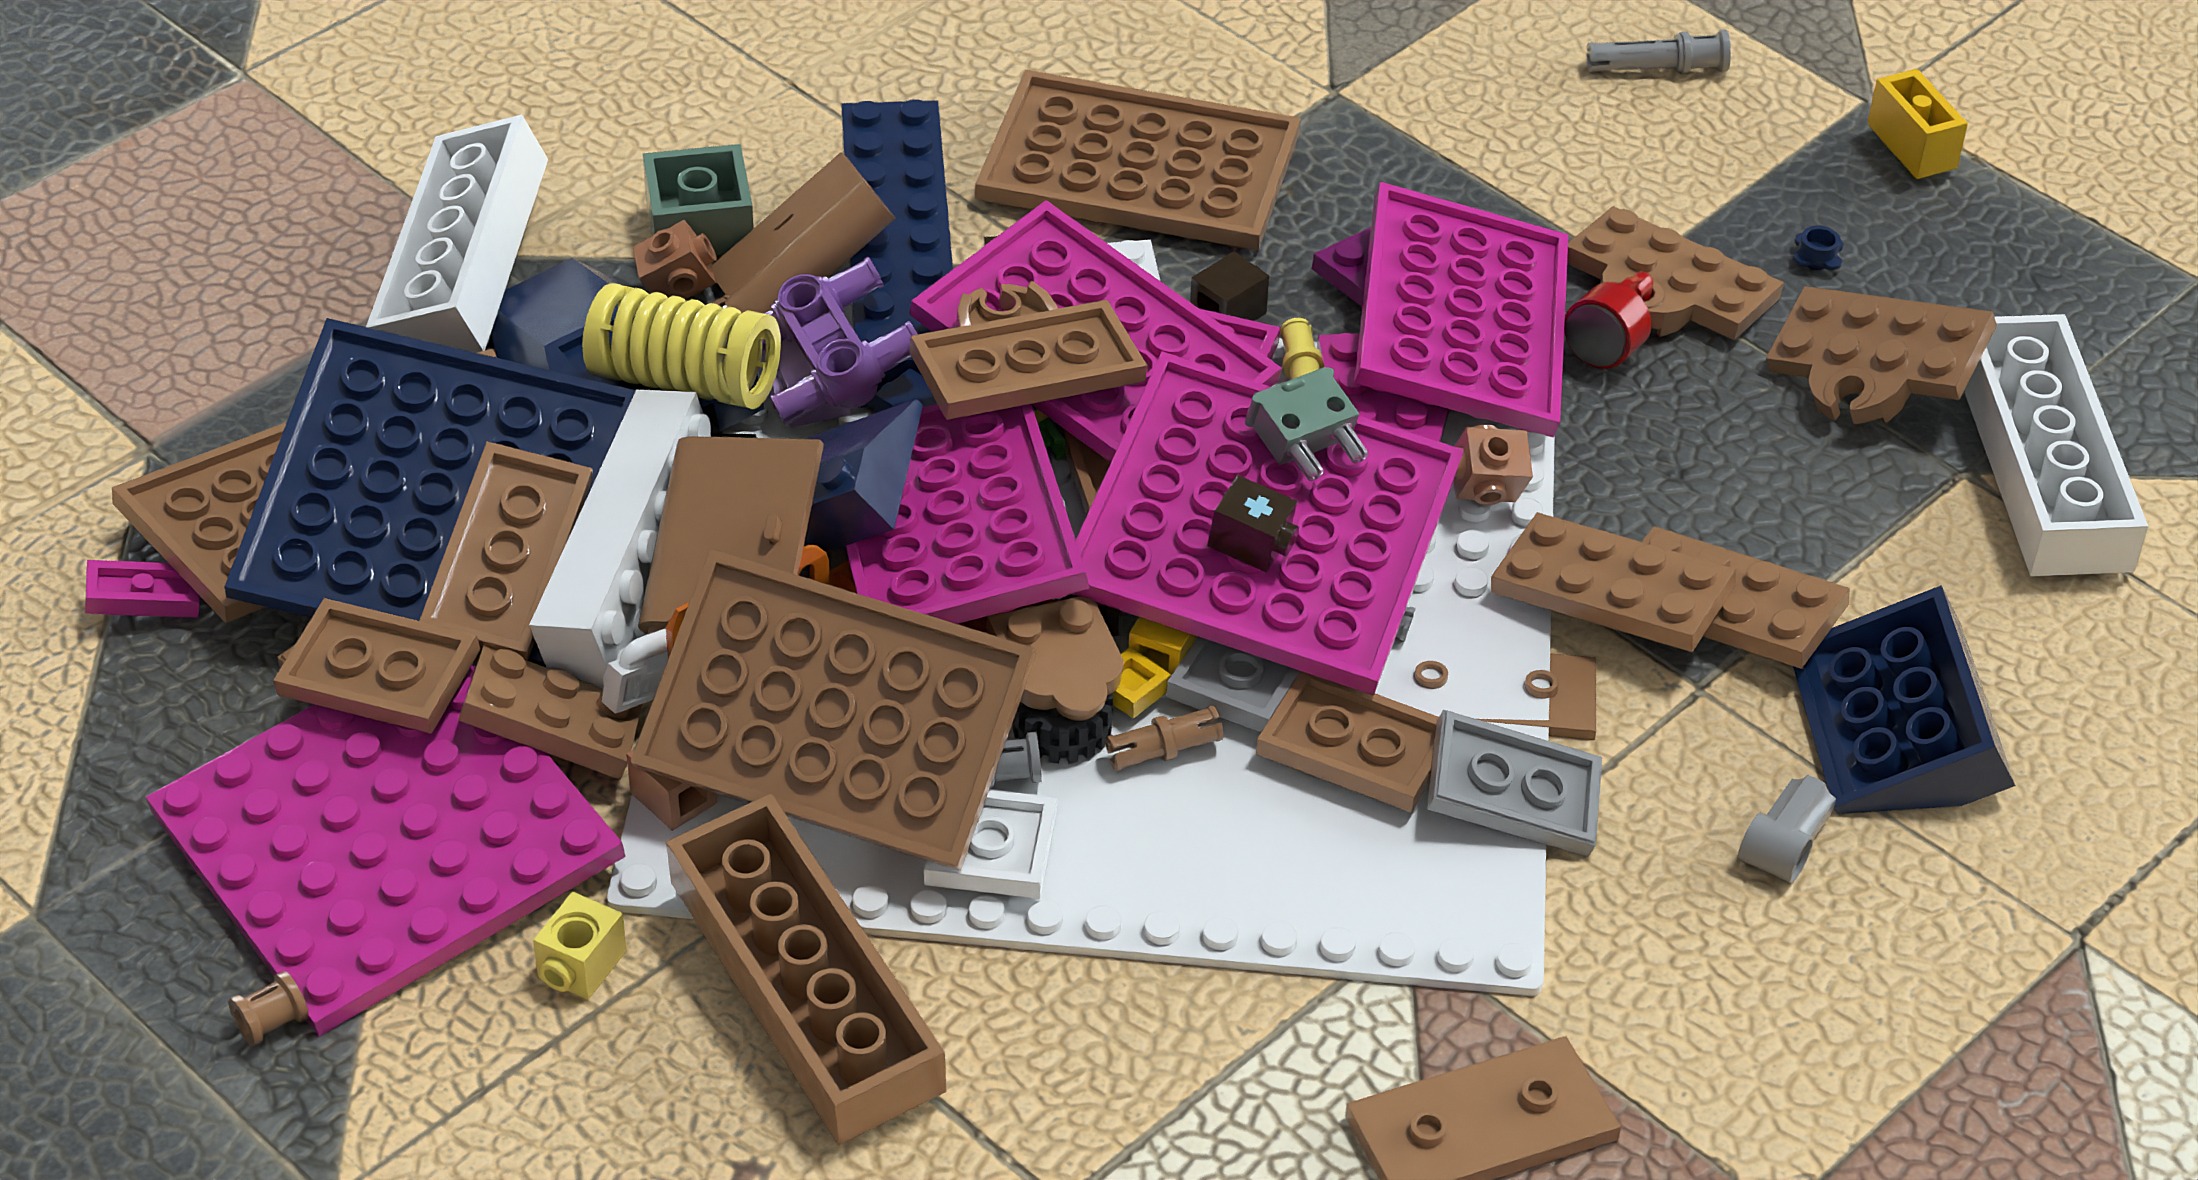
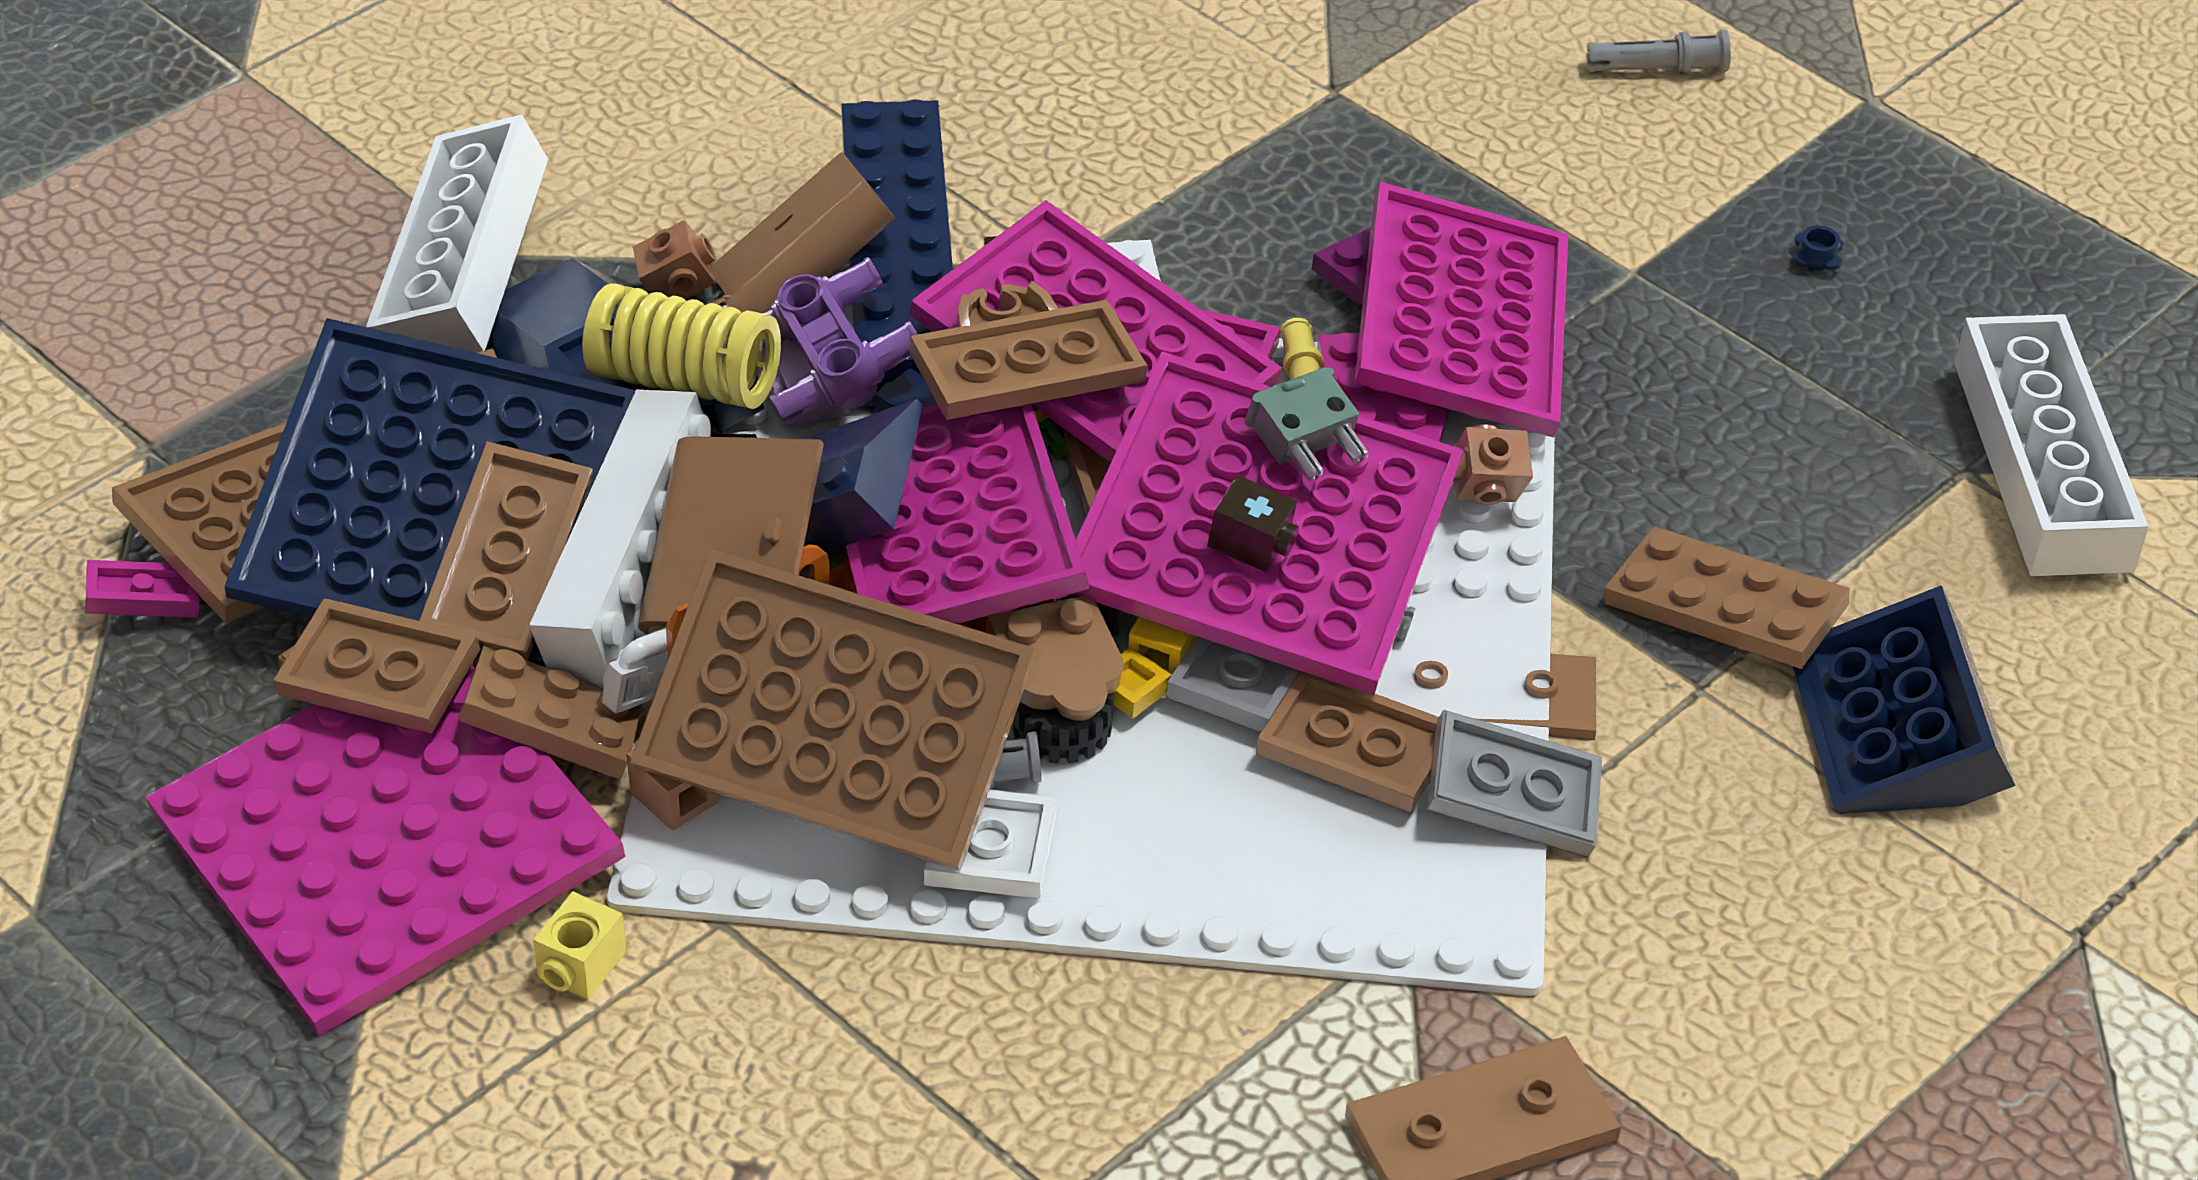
medium nougat bush [228,971,309,1047] -> none
sand green brick [643,144,754,255] -> none
medium nougat brick [666,793,946,1145] -> none
medium nougat plate [975,69,1301,250] -> none
medium nougat pin [1105,705,1224,771] -> none
dark brown brick [1190,252,1269,321] -> none
medium nougat plate [1491,512,1736,652] -> none
medium nougat plate [1564,206,1784,369] -> none
light grey piece [1738,775,1836,884] -> none
medium nougat plate [1766,286,1997,424] -> none
yellow brick [1867,68,1968,179] -> none

